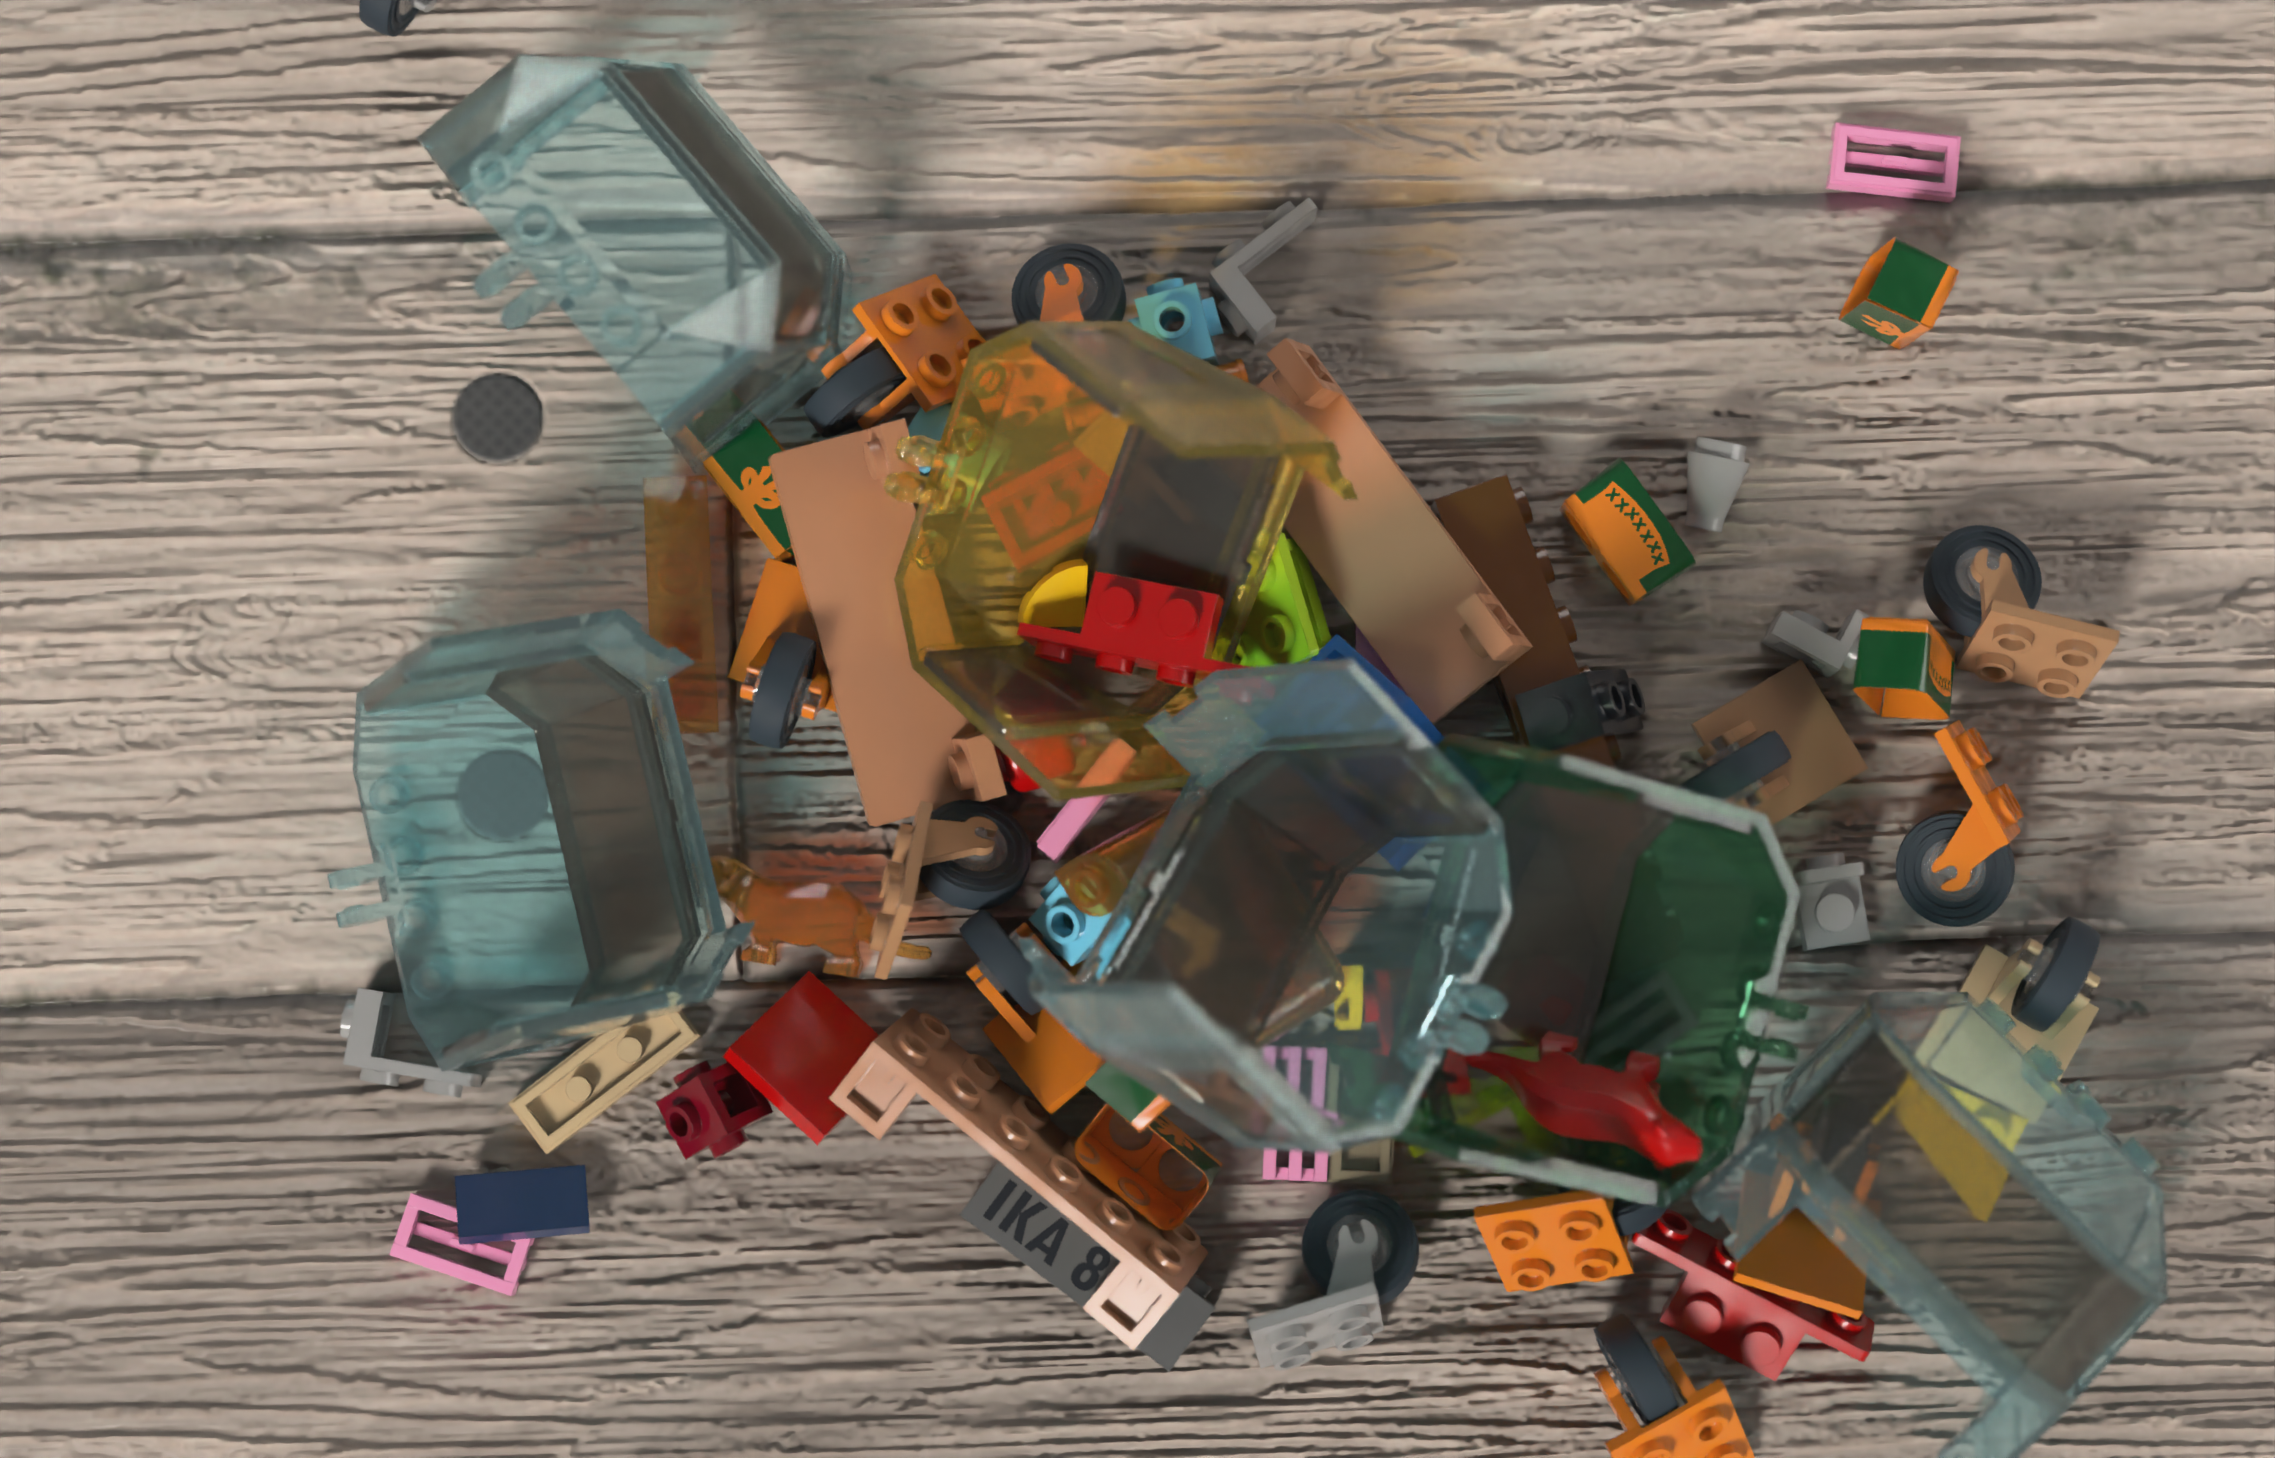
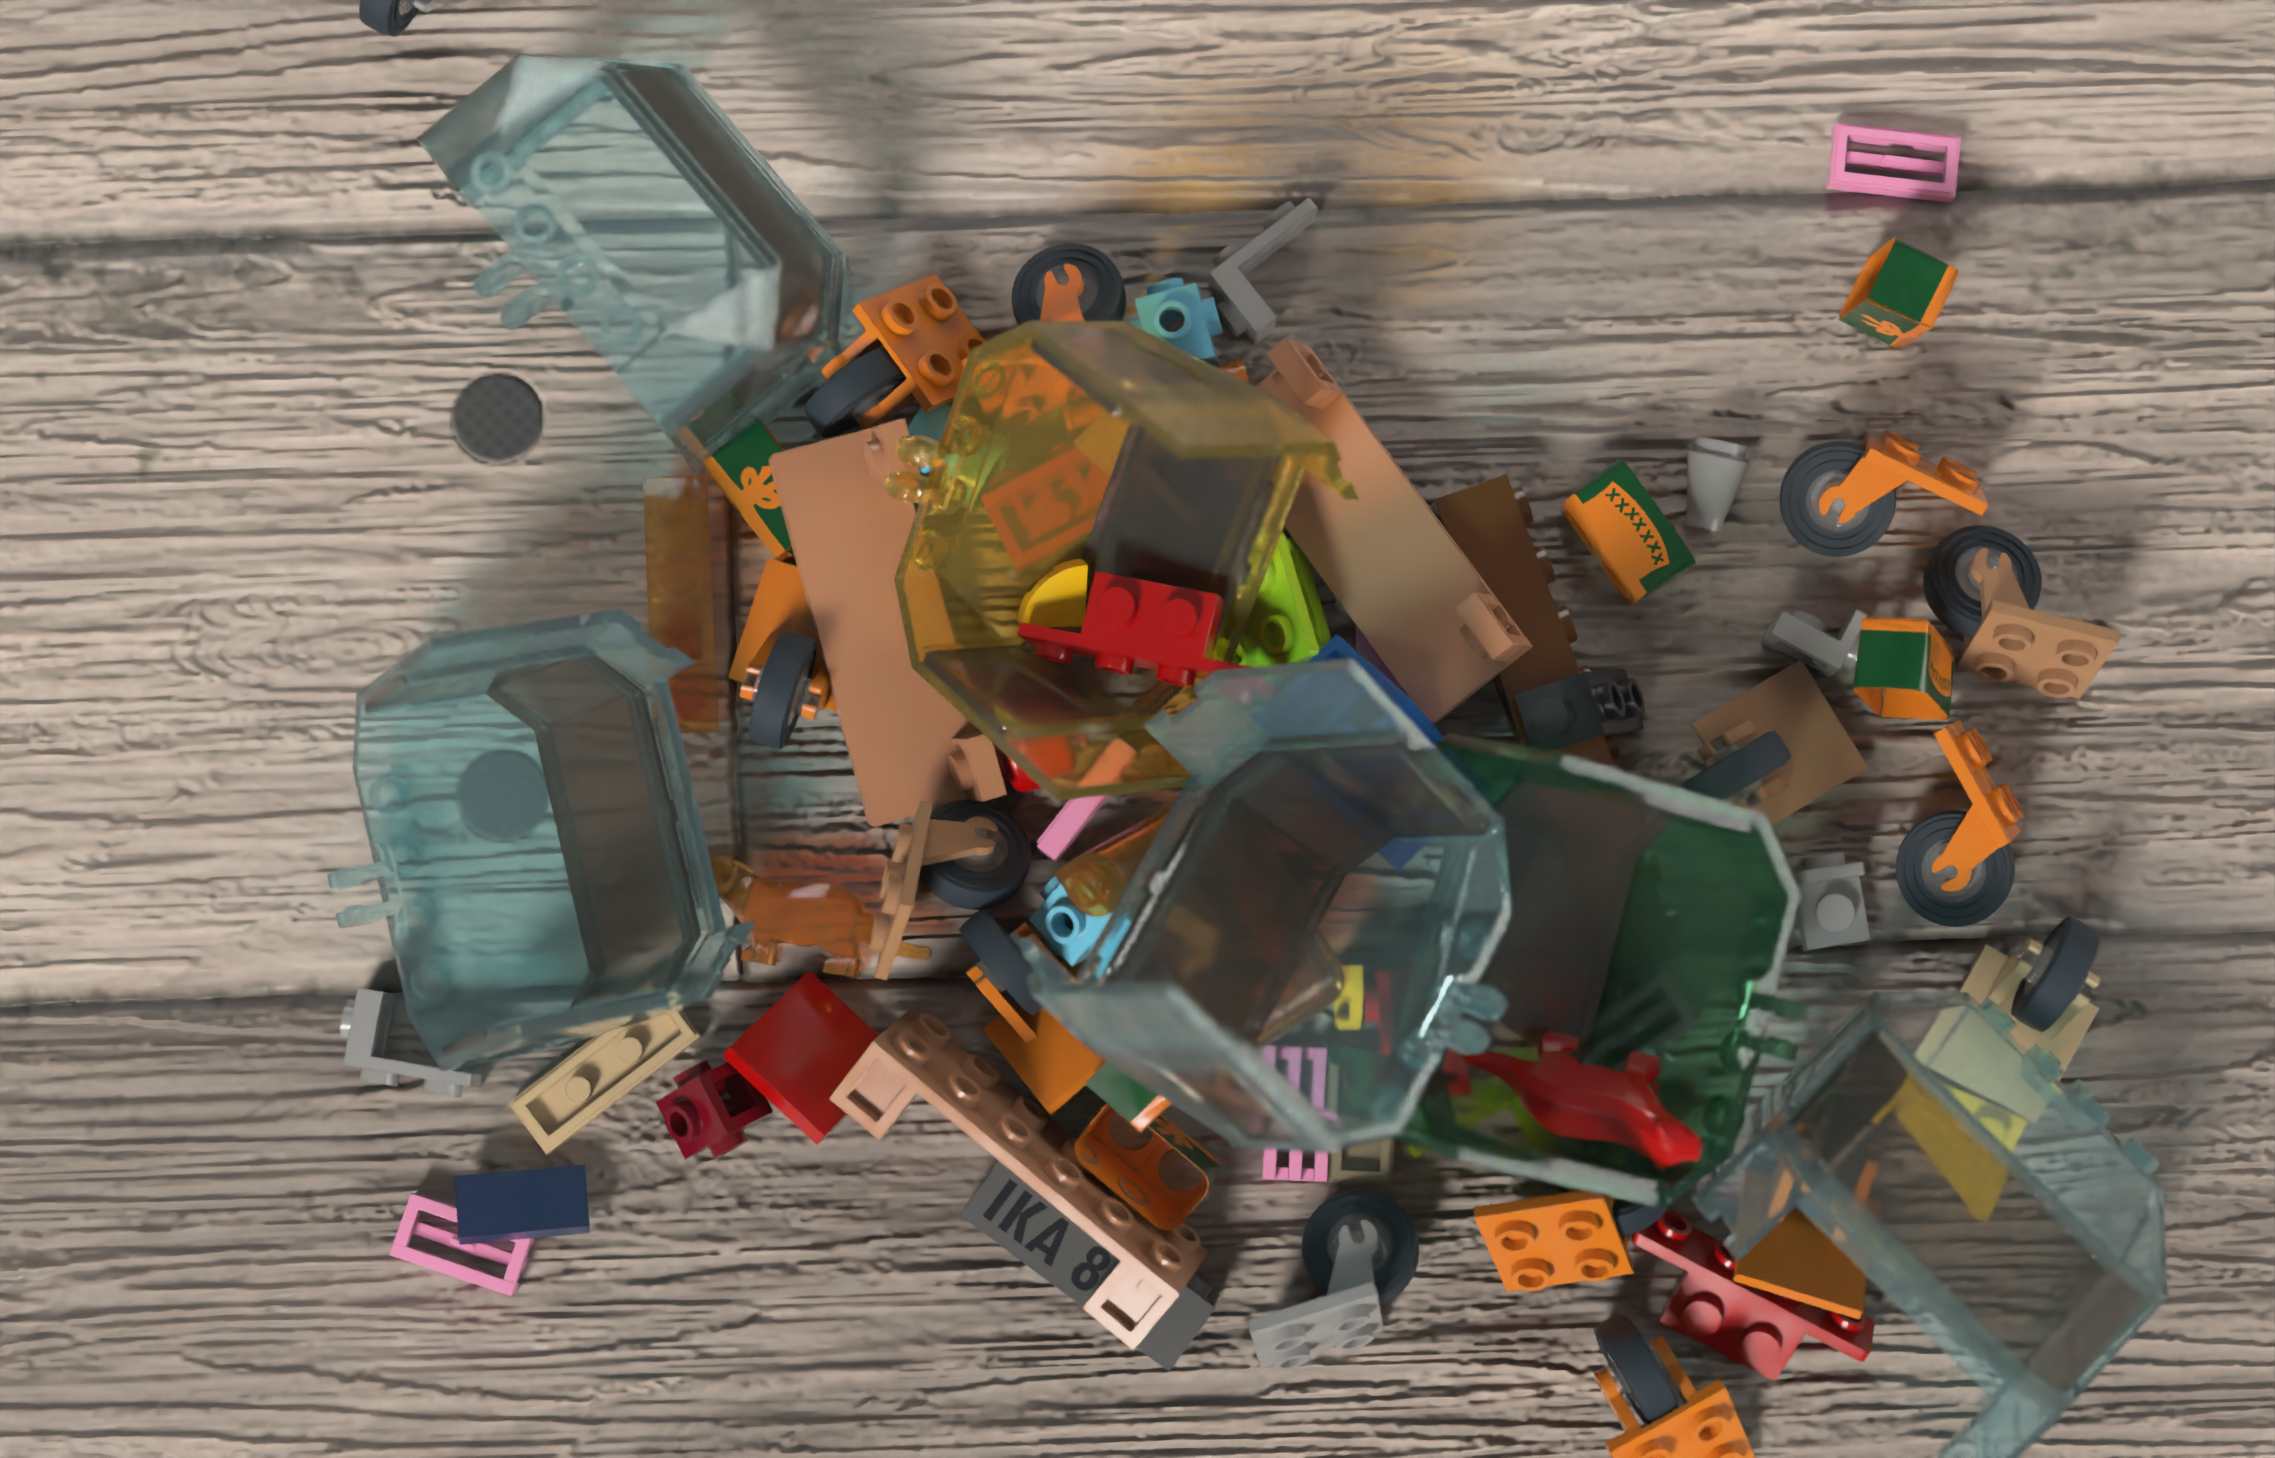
none -> plate [1780,429,1988,557]

